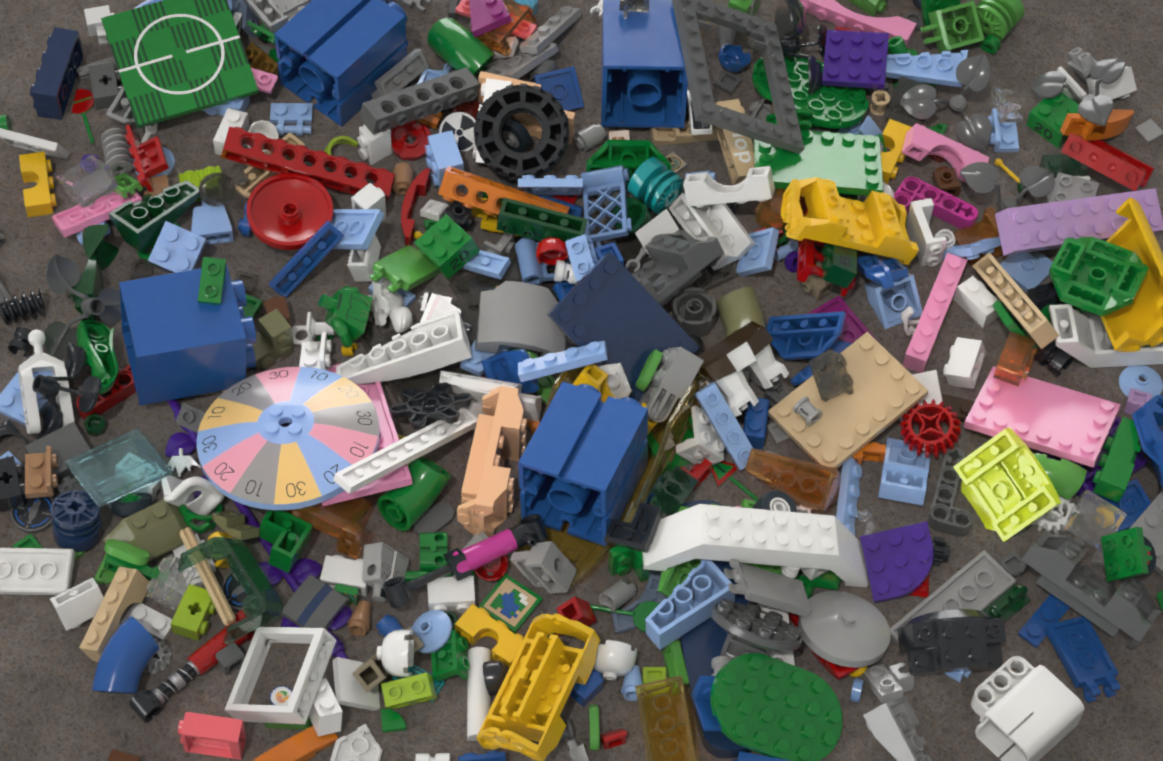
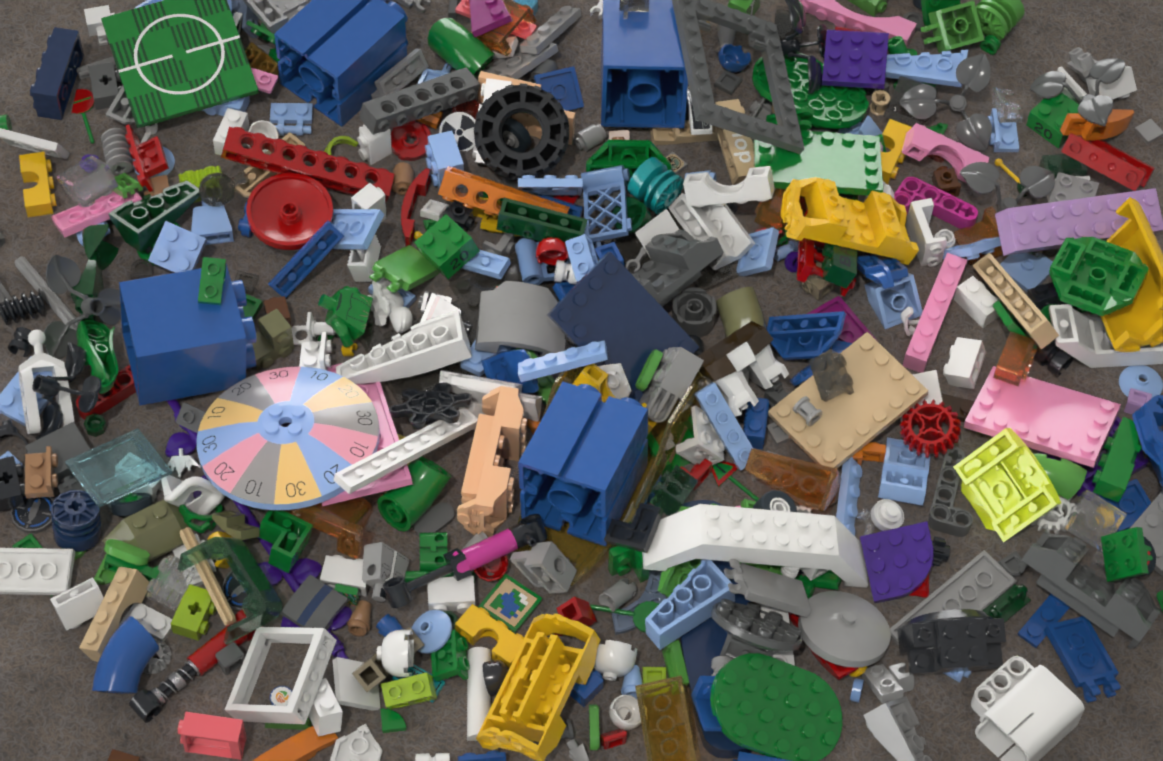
none -> light grey axle [14,256,80,330]
none -> white hair [609,695,645,730]
none -> white plate [870,499,904,531]

